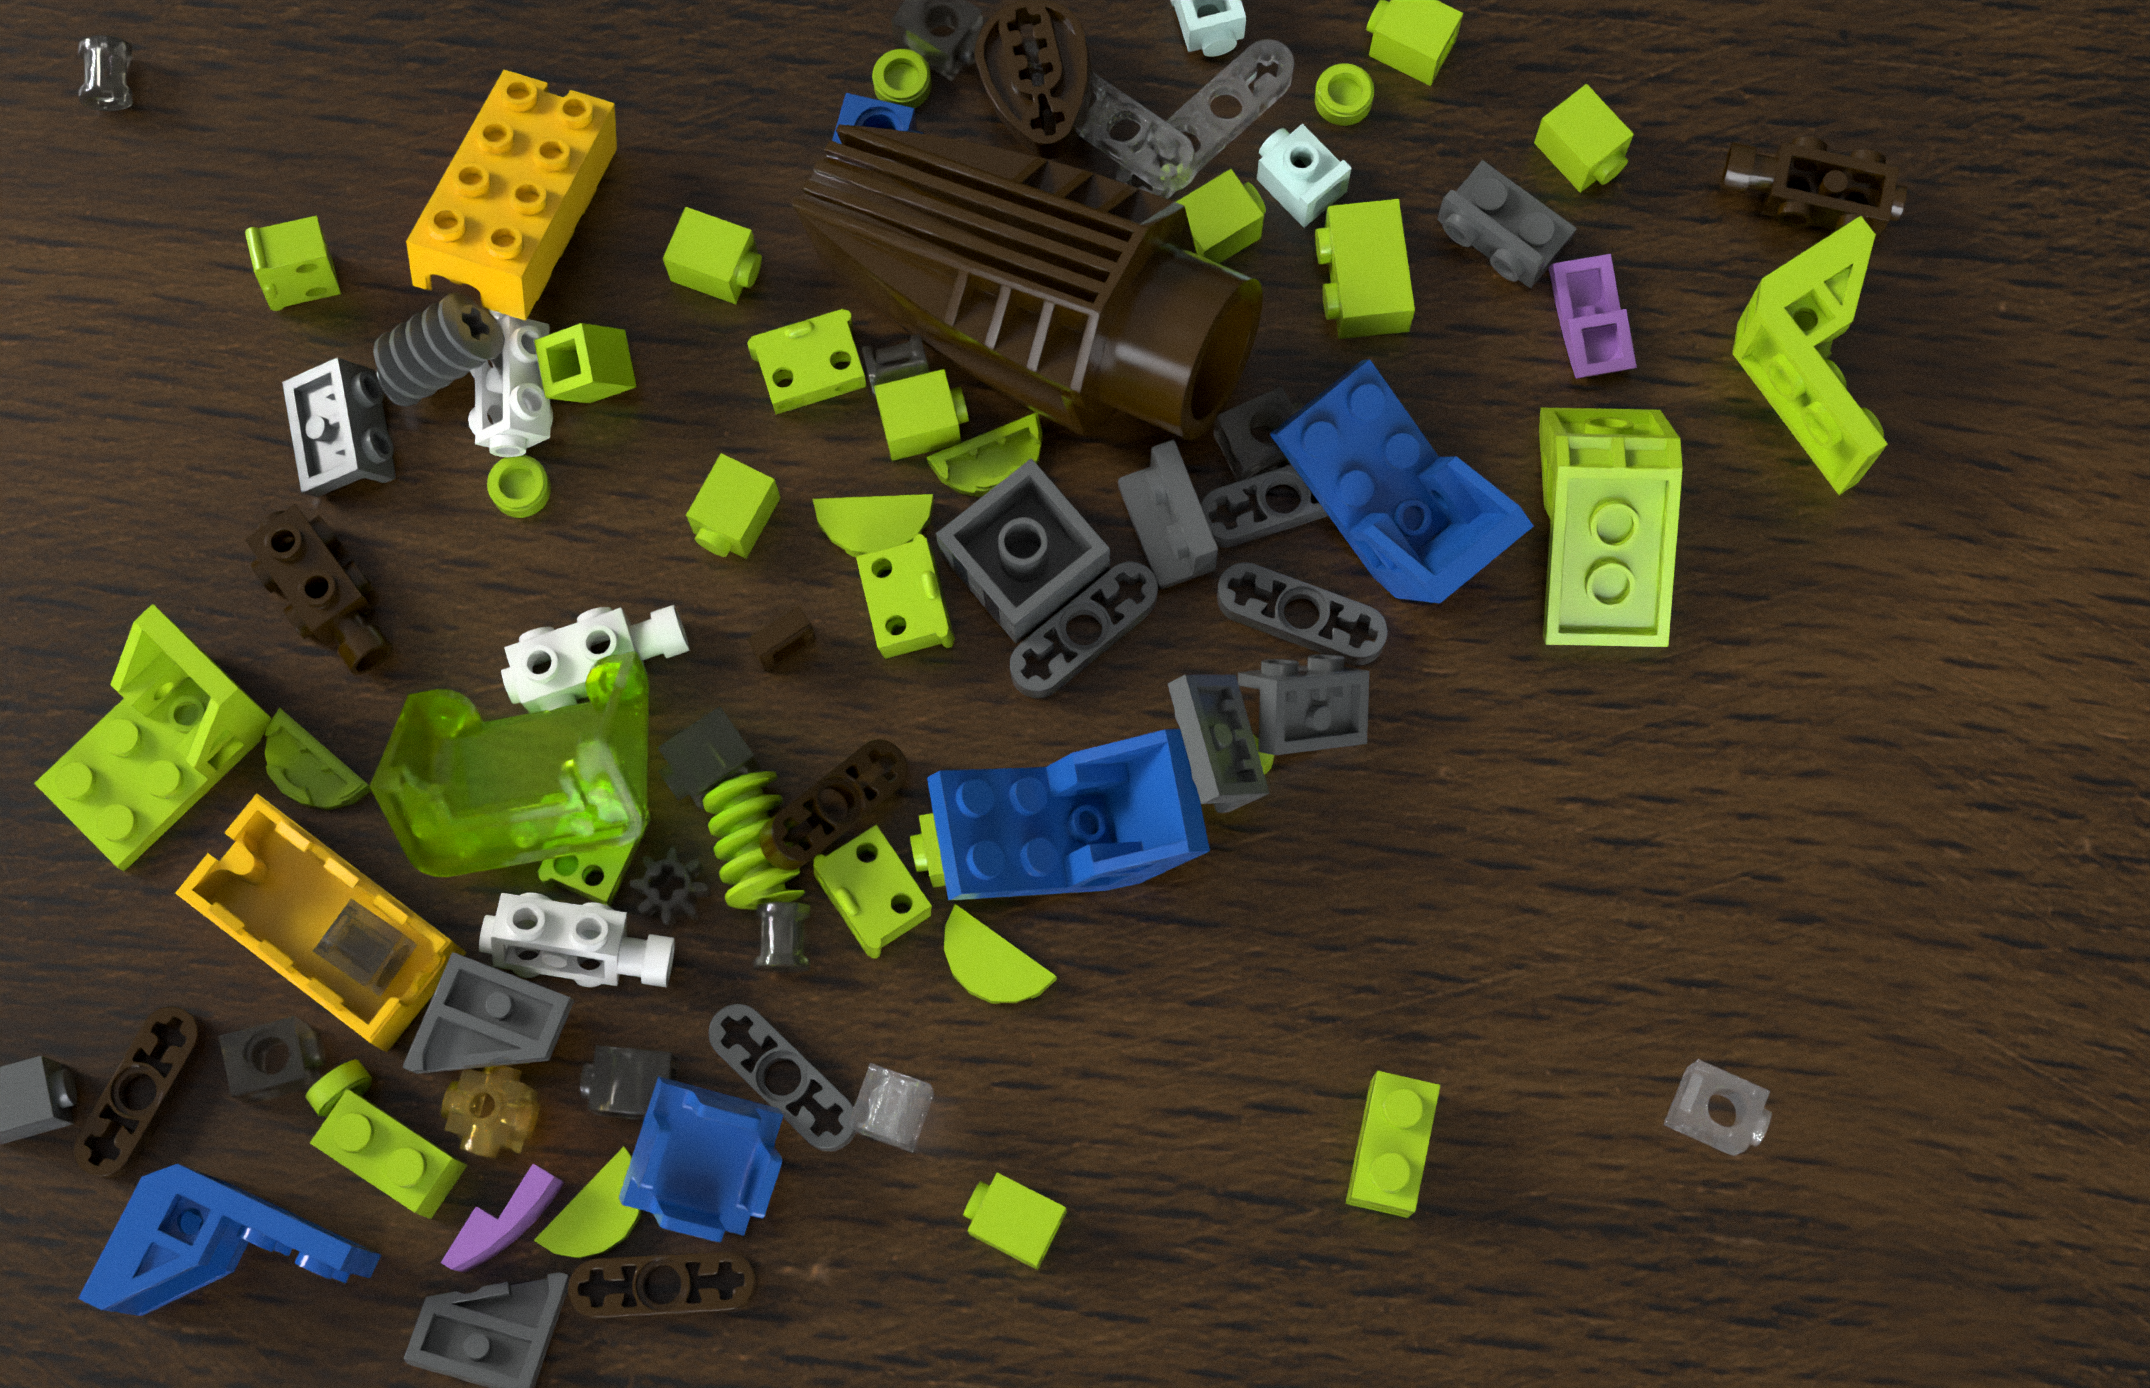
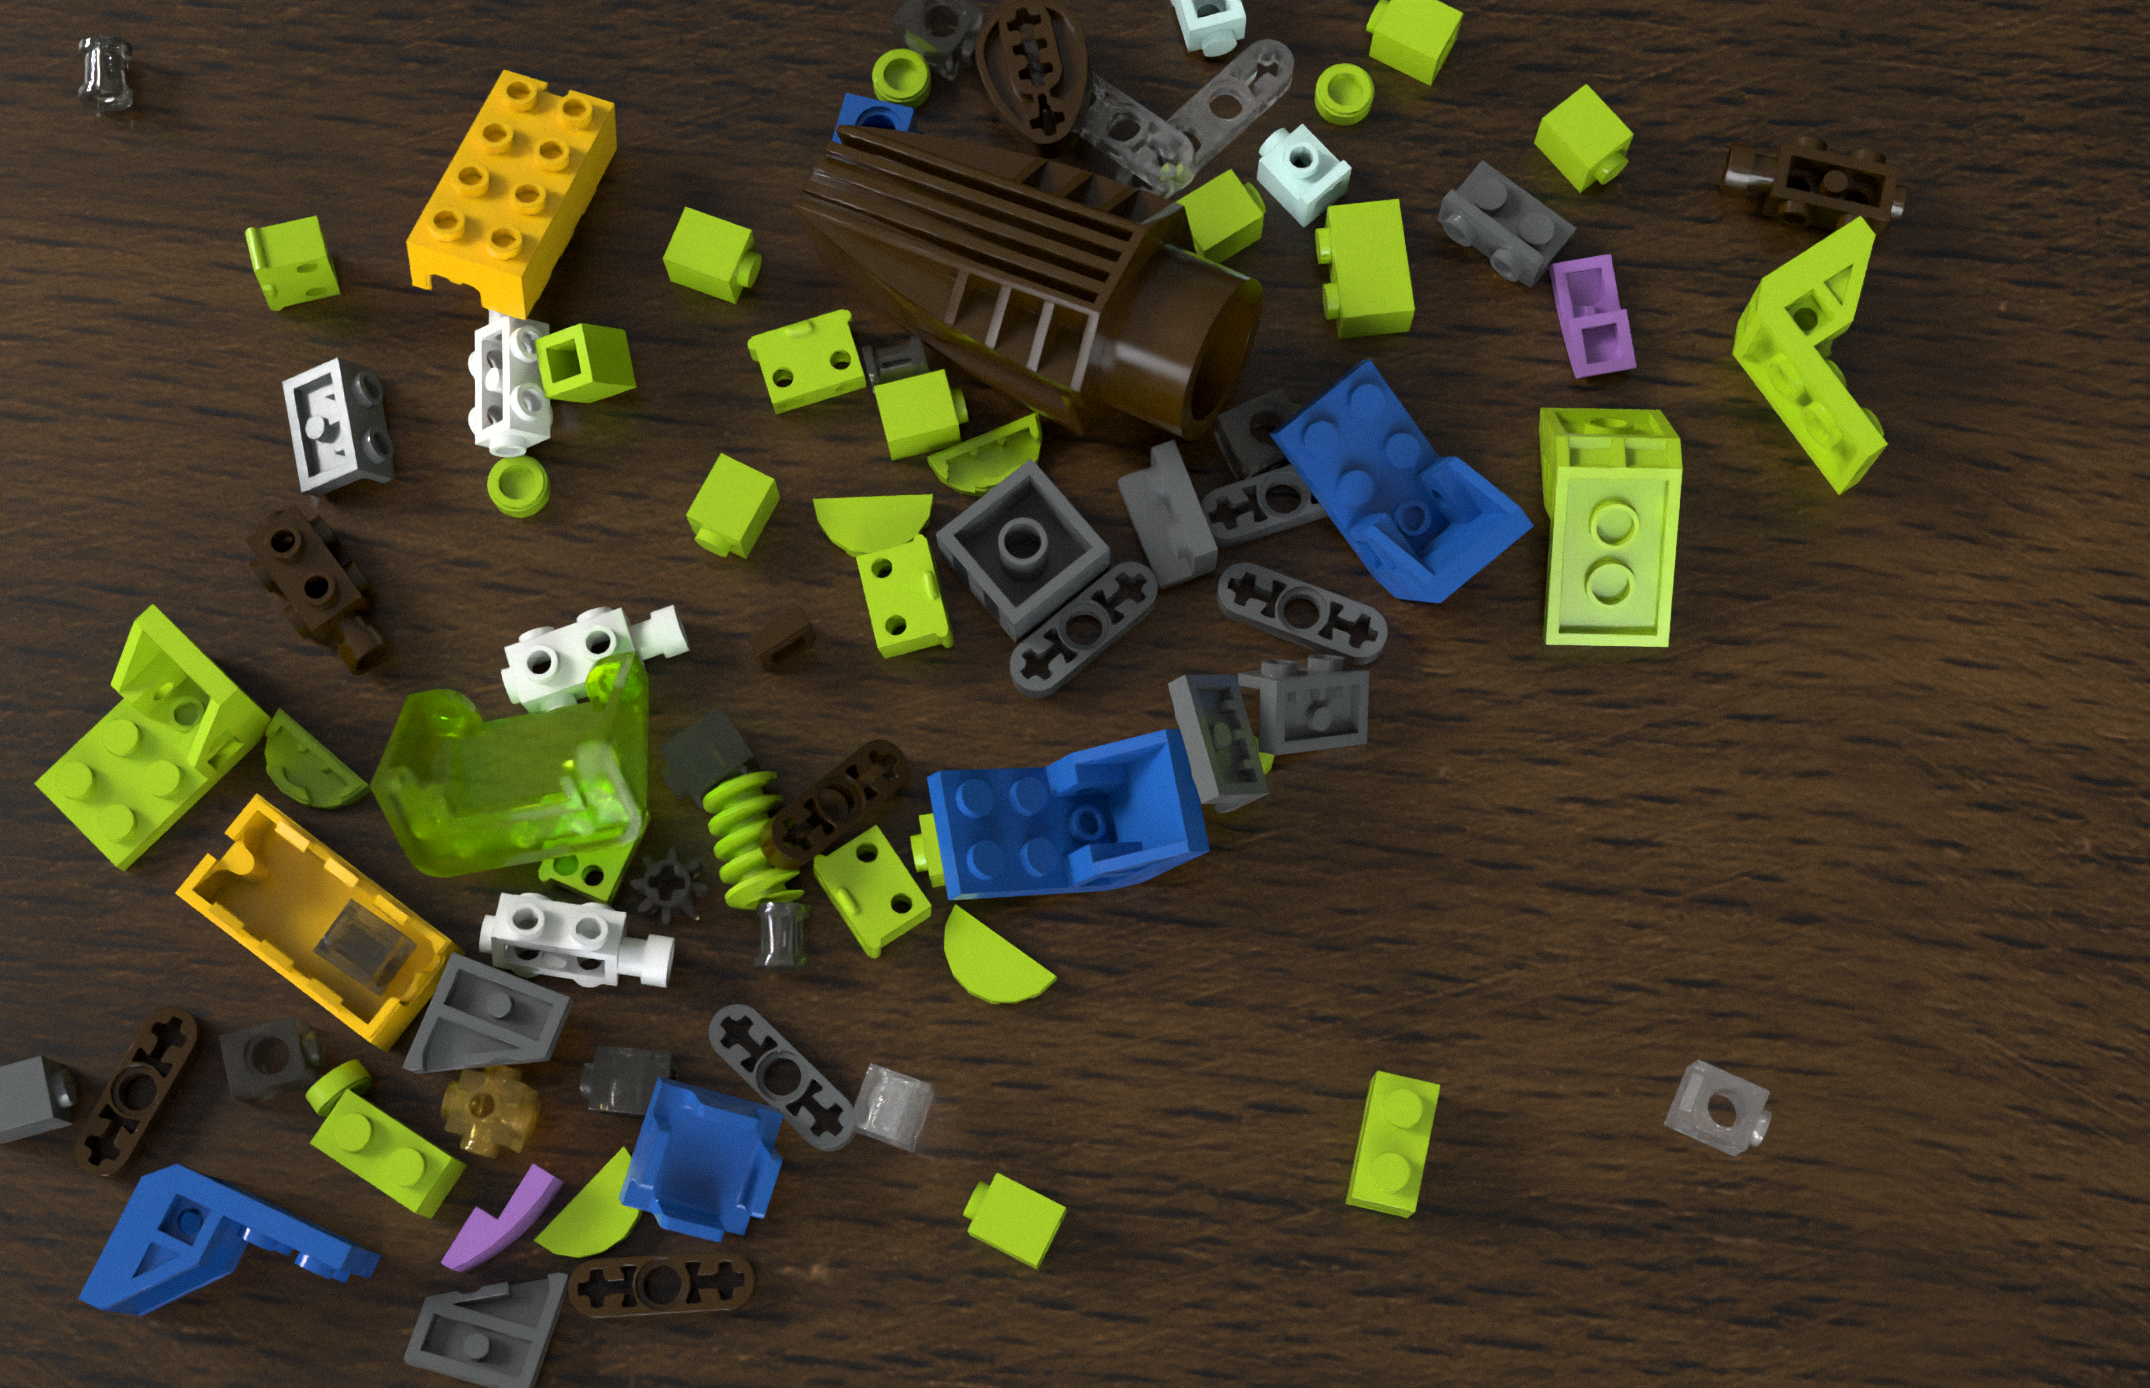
dark grey piece [373,293,505,407] -> none

